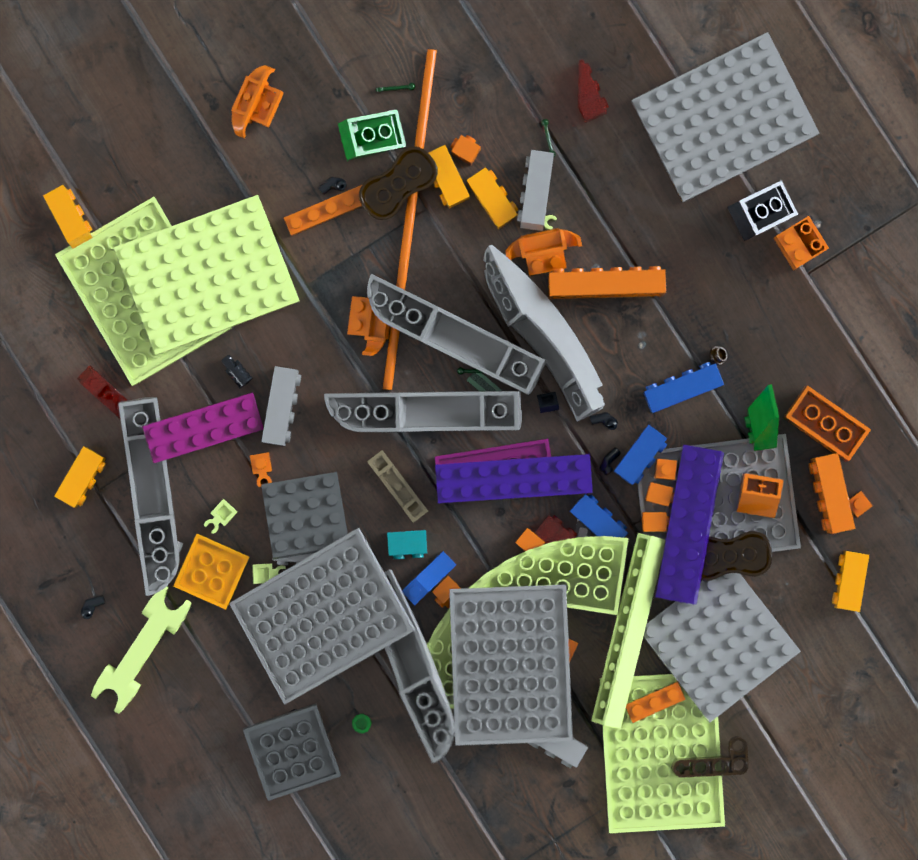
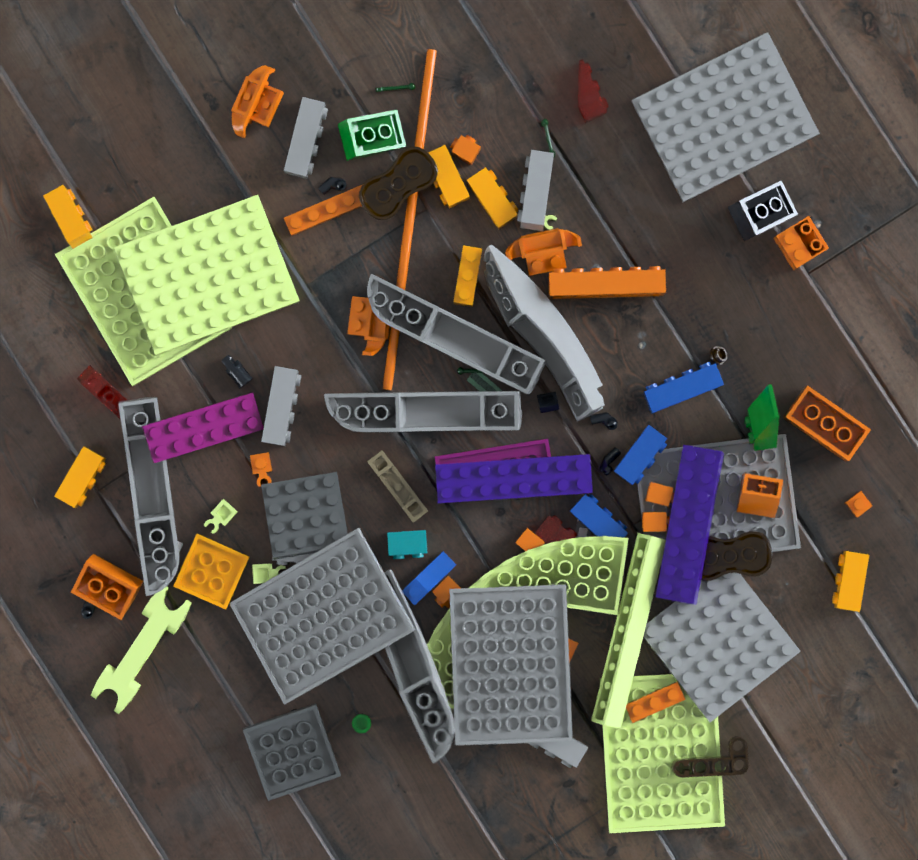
orange brick [654,459,677,480] -> none
orange brick [808,453,855,534] -> none
none -> orange slope [71,554,144,620]
none -> light grey brick [284,97,328,179]
none -> light orange brick [453,245,482,307]

